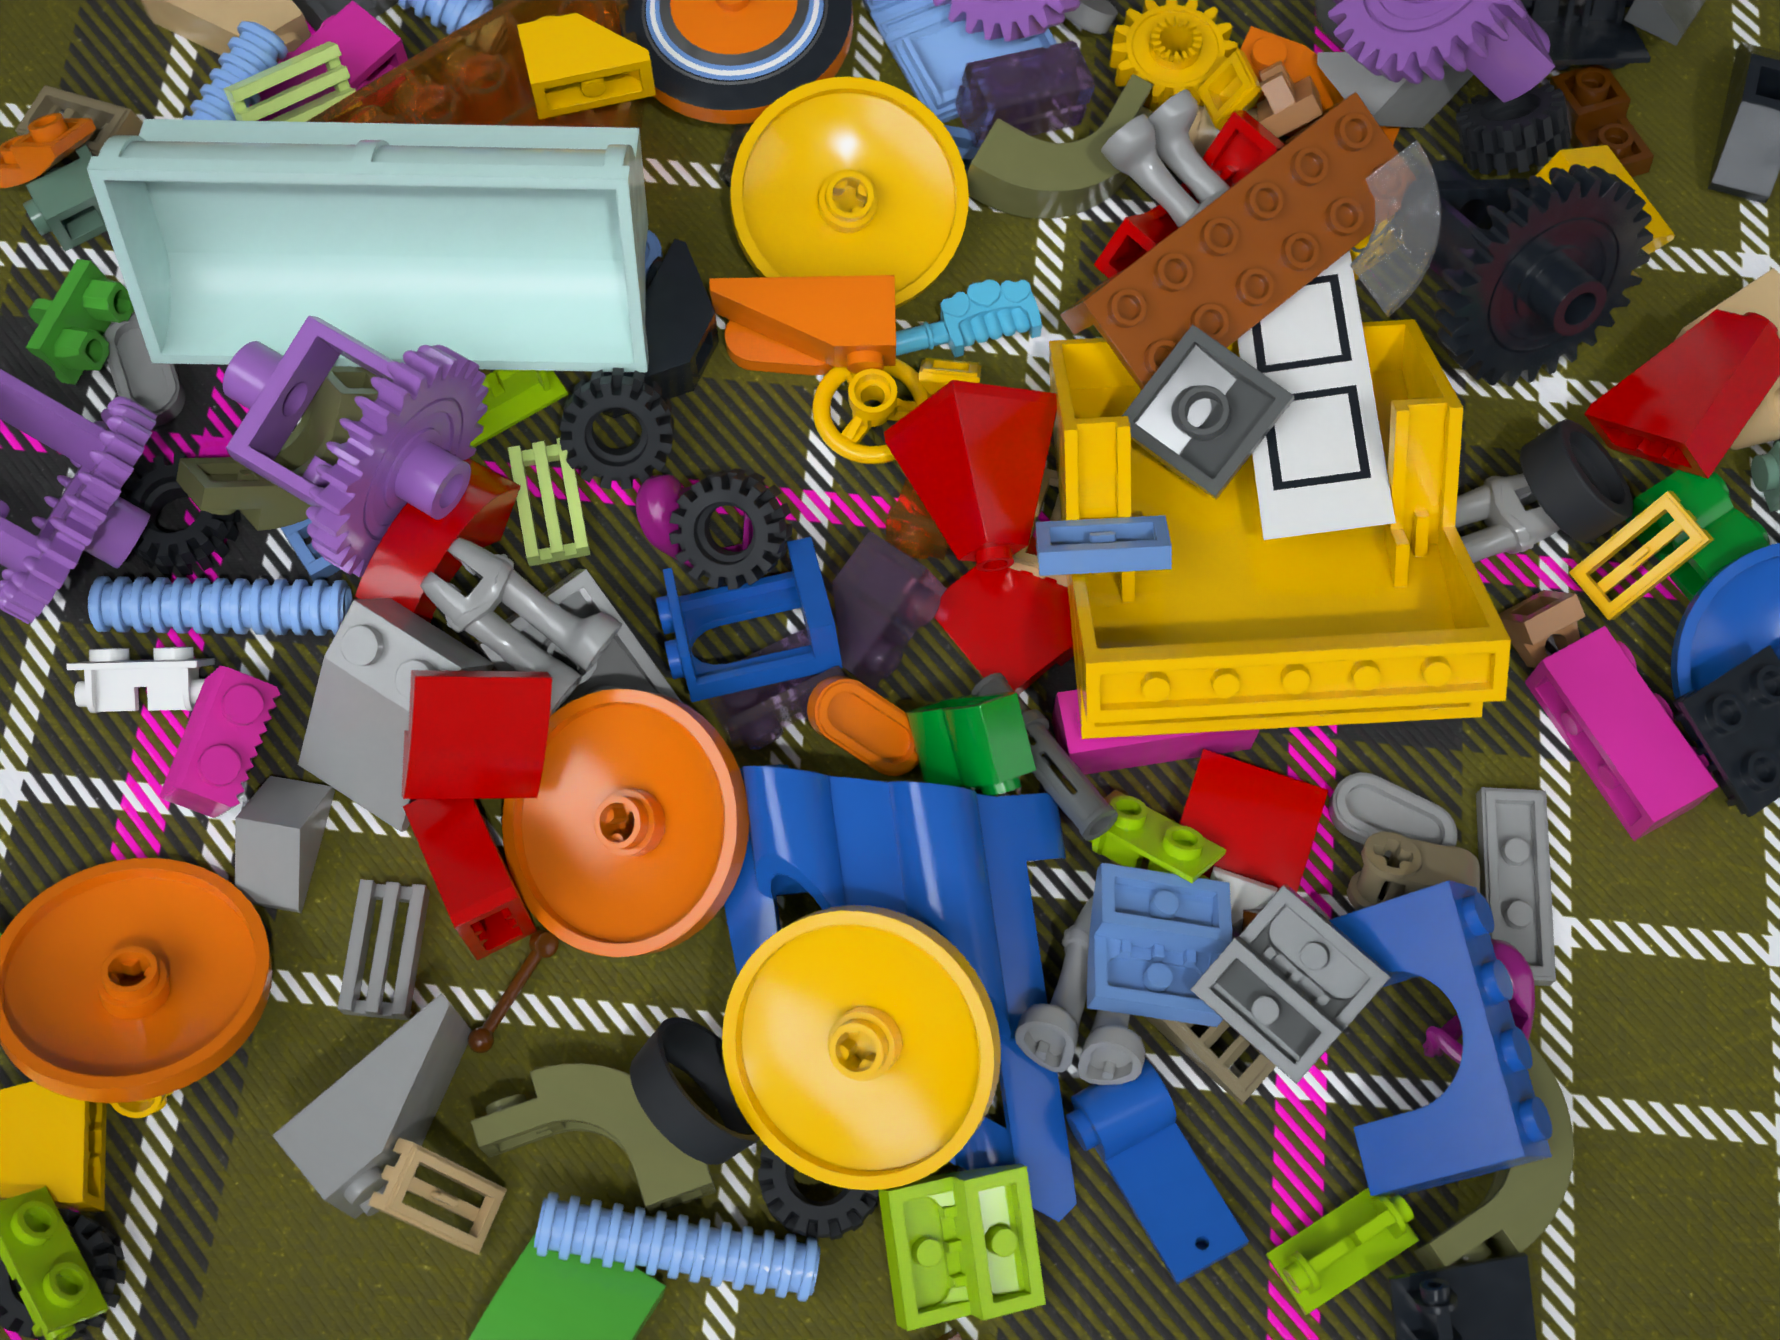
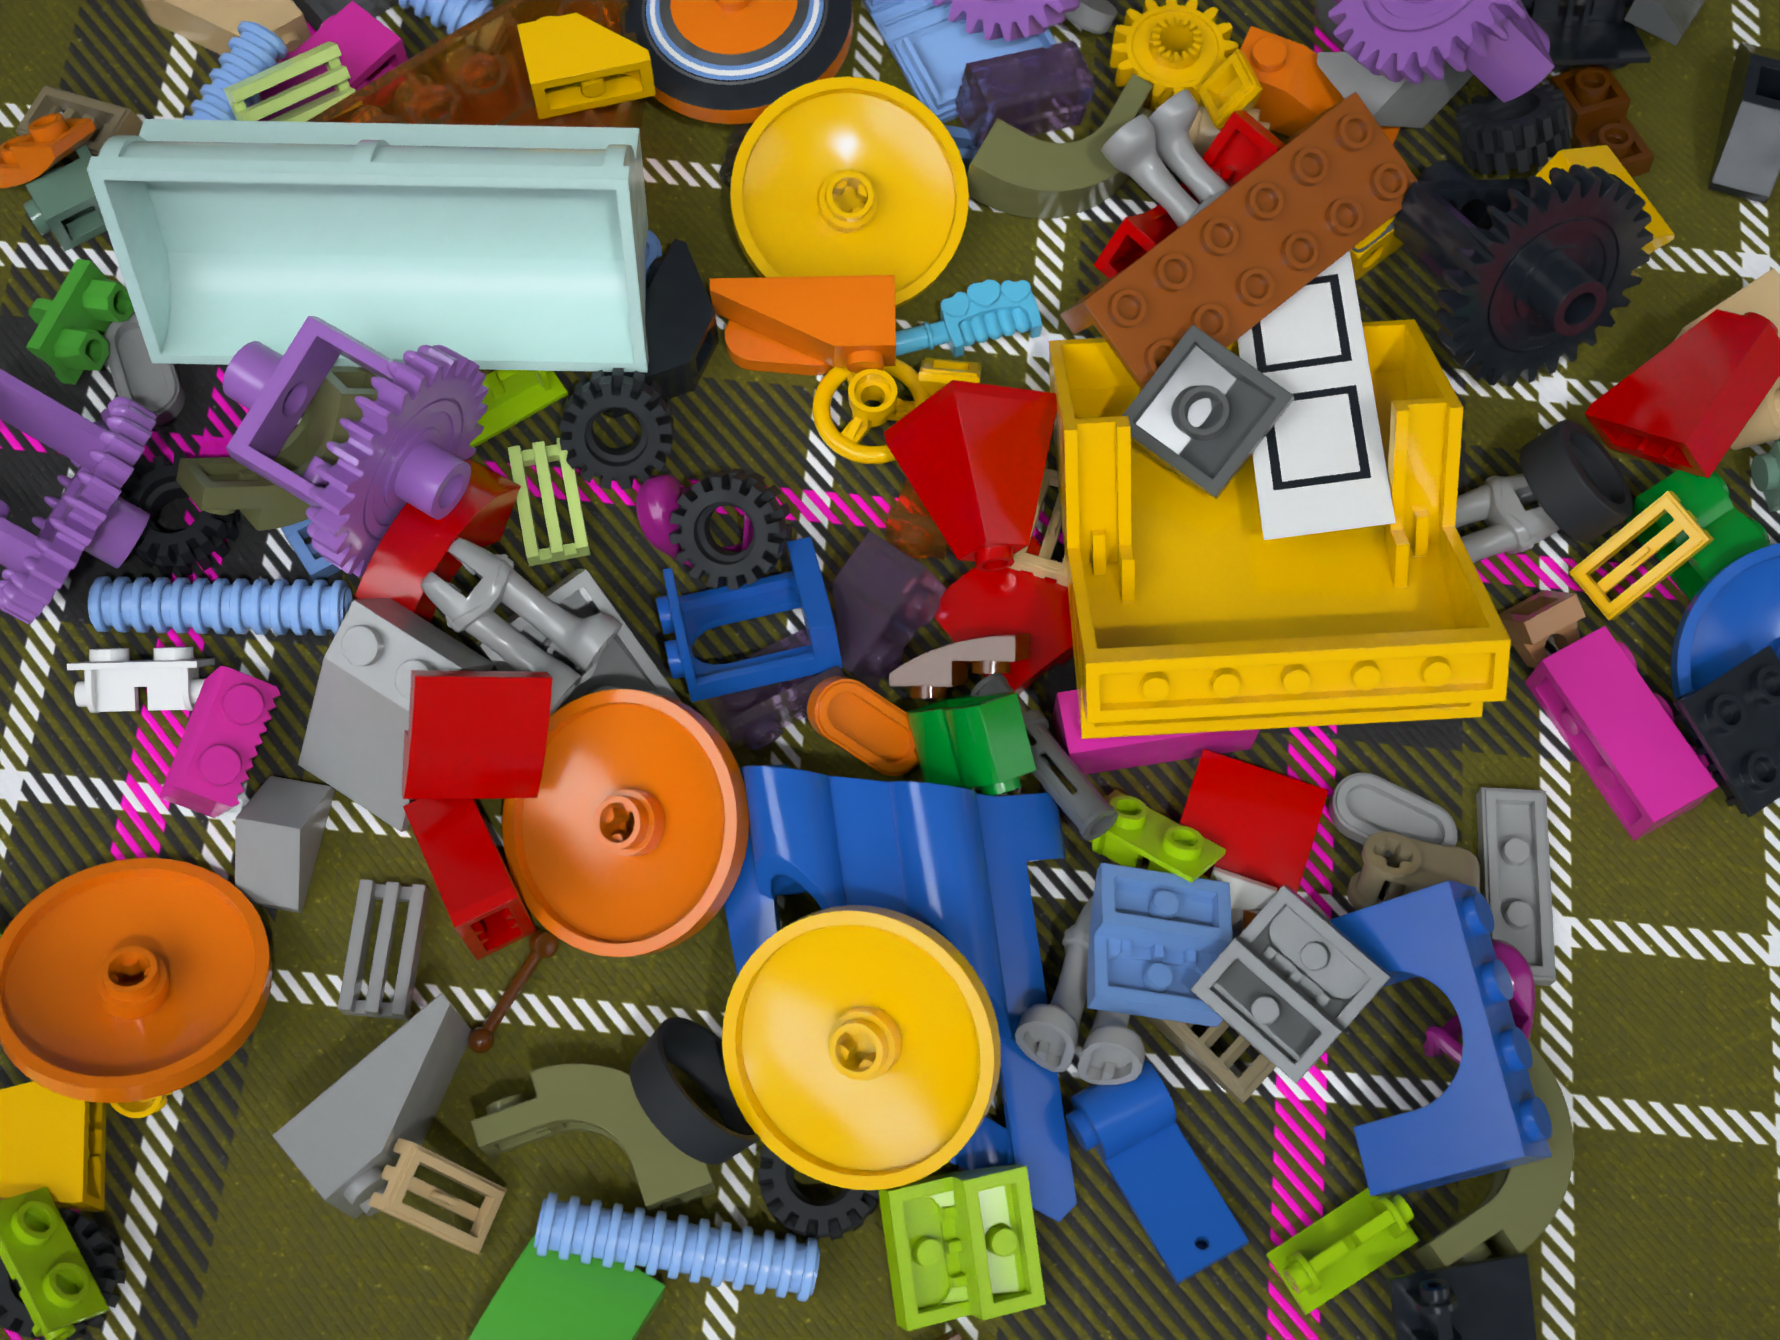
medium blue tile [1035,515,1172,576] -> none
medium nougat tile [1257,60,1323,138] -> none
clear tile [1350,140,1441,317] -> none
none -> slope [889,633,1030,699]

